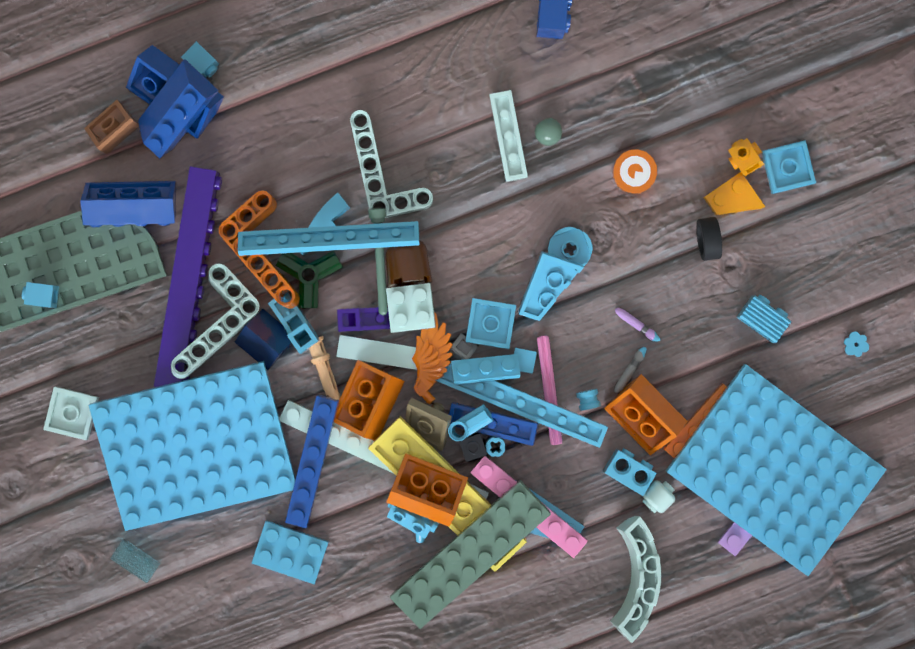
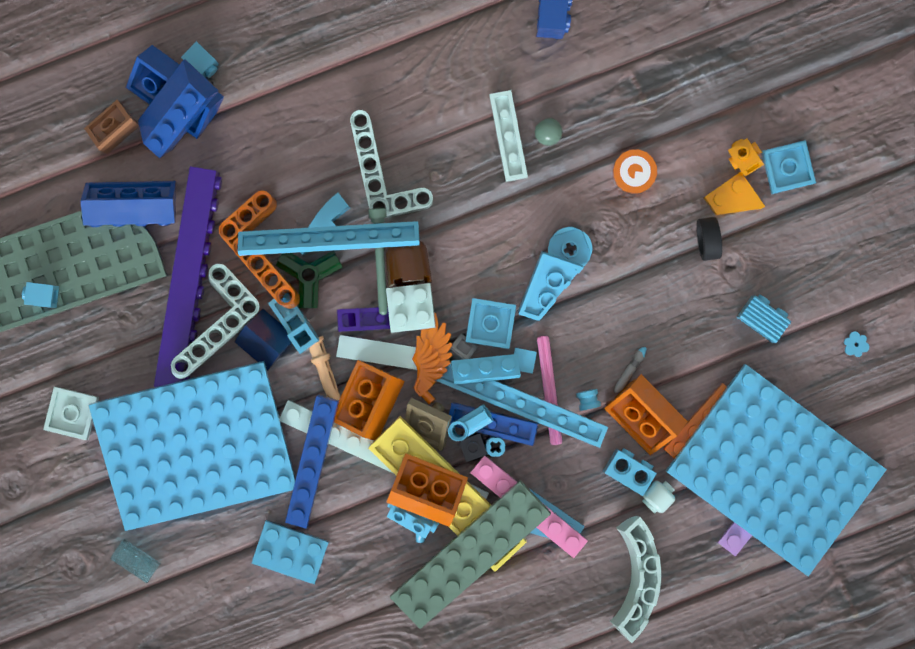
lavender piece [615,308,660,342] -> none

